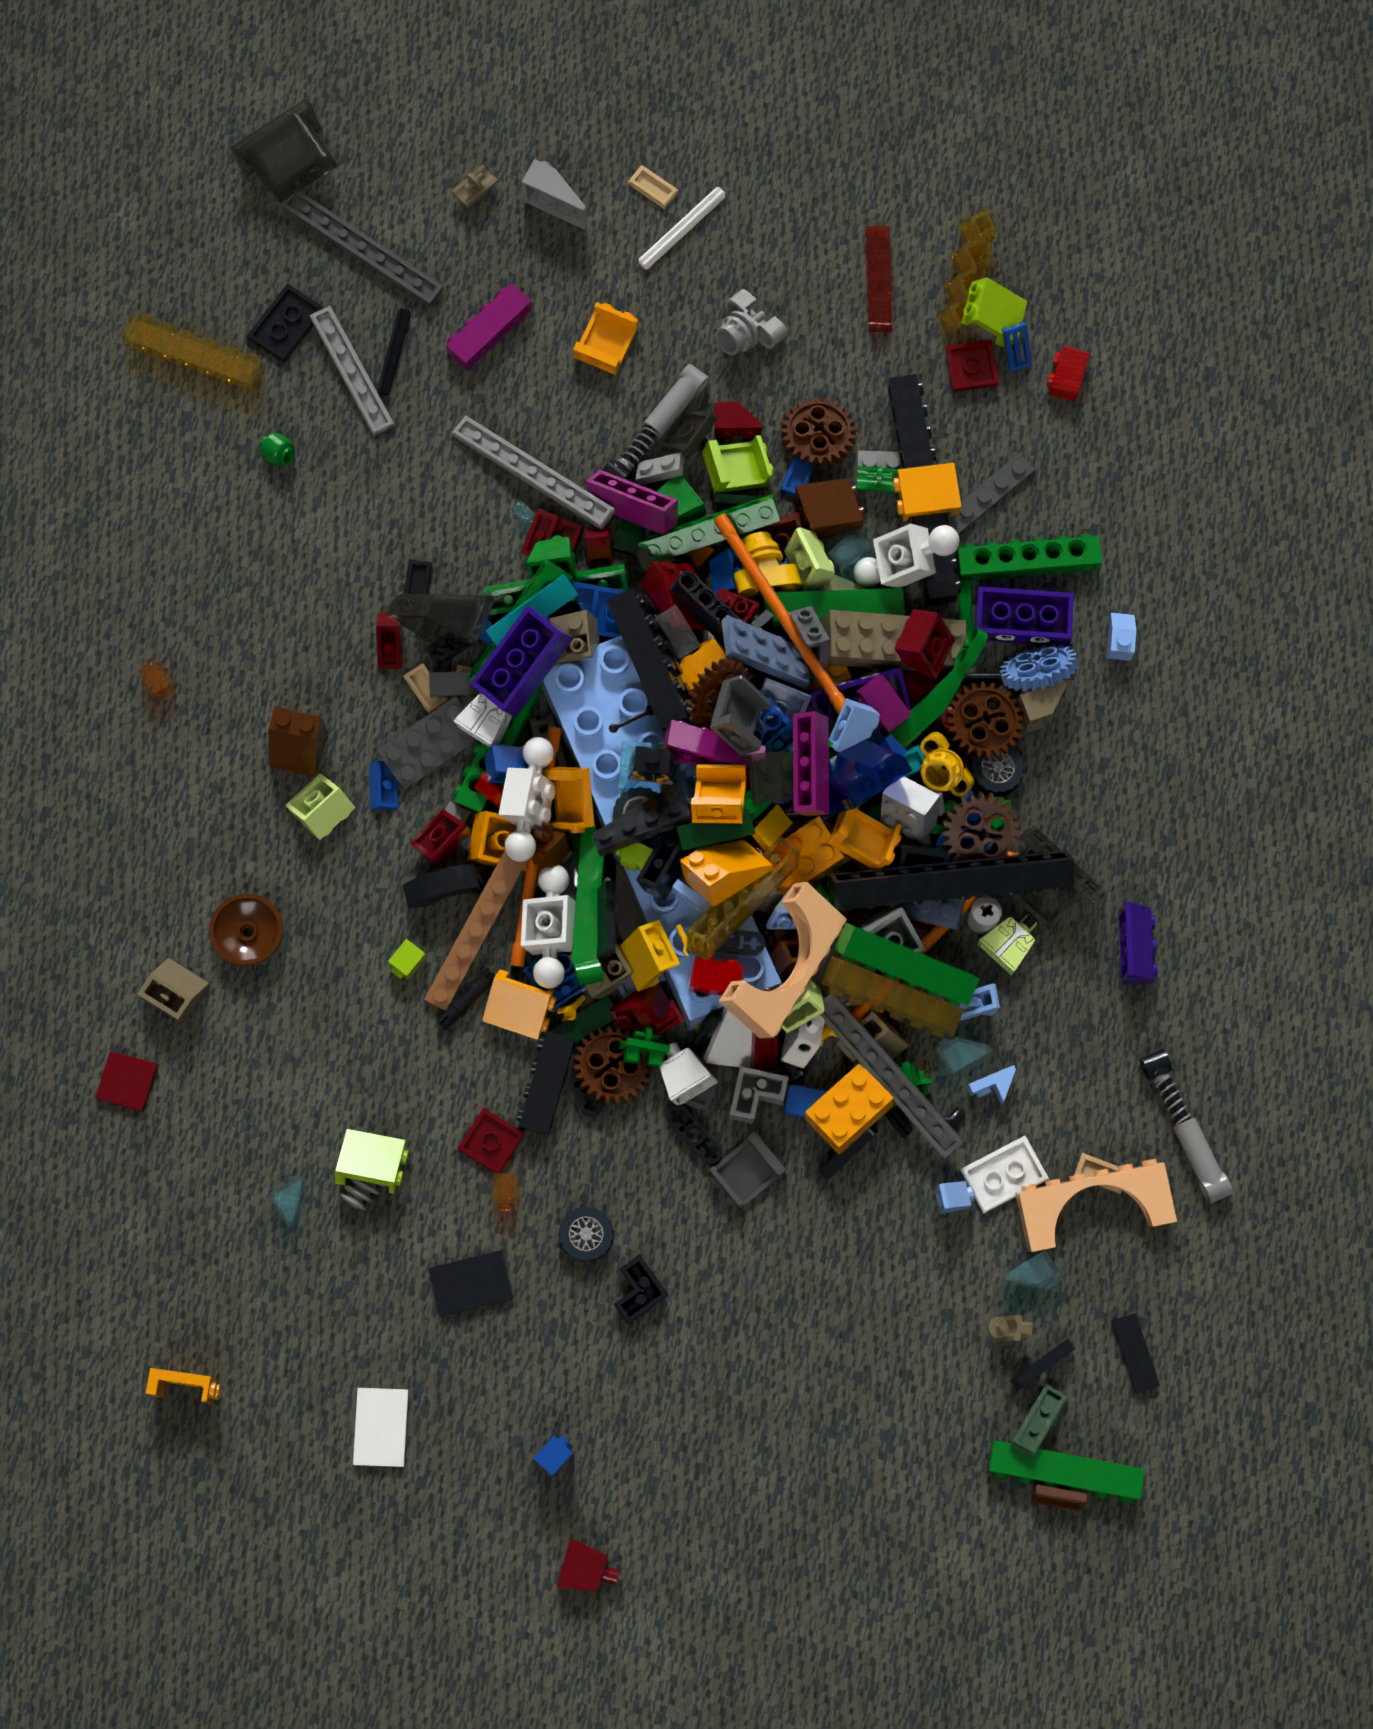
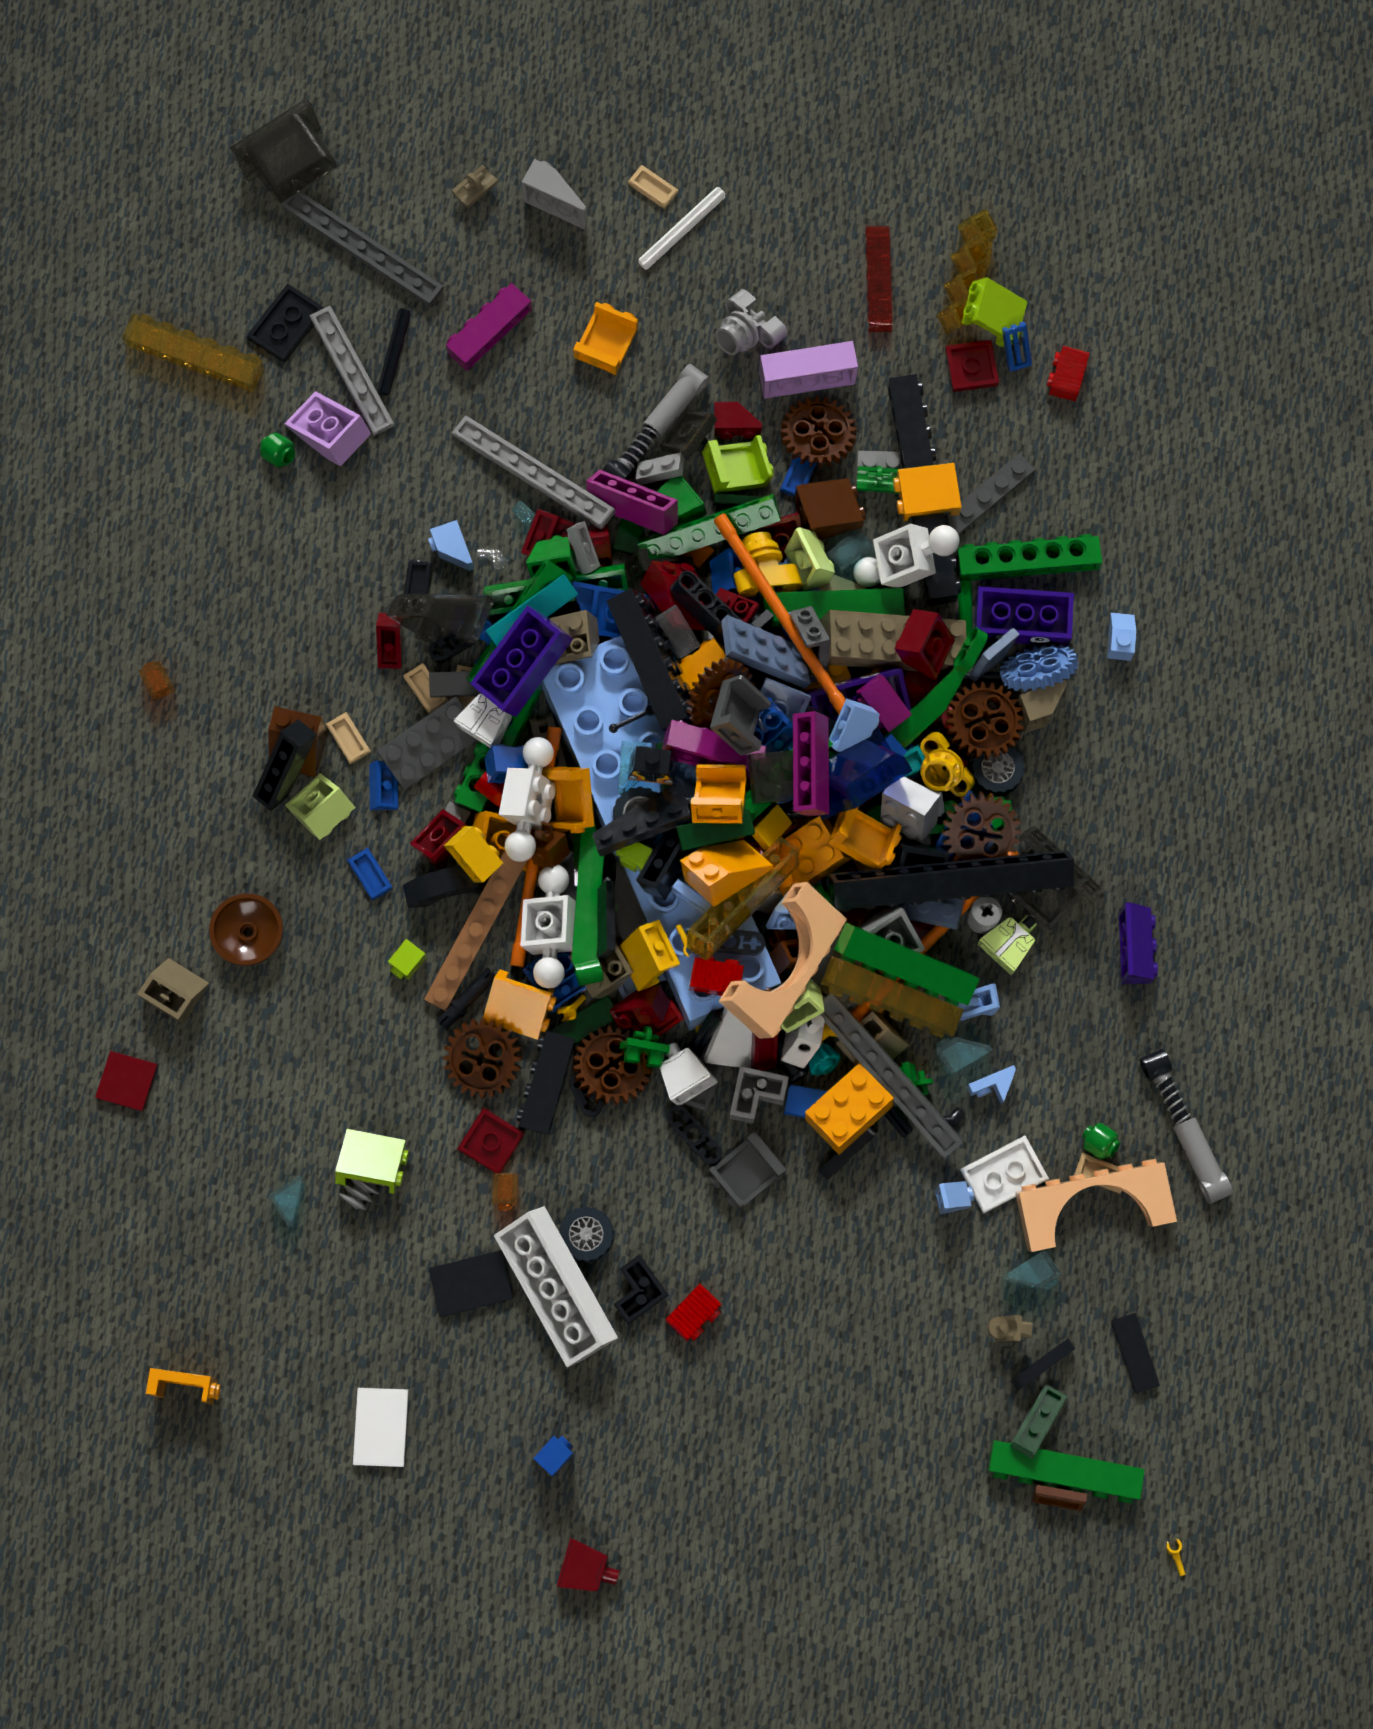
none -> black brick [252,719,317,811]
none -> lavender slope [285,391,372,466]
none -> tan tile [326,712,371,765]
none -> blue tile [347,848,393,901]
none -> light blue slope [428,520,474,571]
none -> reddish brown gear [443,1018,523,1099]
none -> yellow brick [444,826,503,883]
none -> clear arm [477,548,508,571]
none -> white brick [494,1206,618,1367]
none -> light grey plate [567,521,600,575]
none -> red brick [665,1283,722,1342]
none -> lavender brick [759,341,858,399]
none -> teal piece [809,1043,841,1076]
none -> sand blue tile [969,628,1019,683]
none -> green head [1082,1123,1121,1160]
none -> yellow hand [1166,1539,1185,1576]

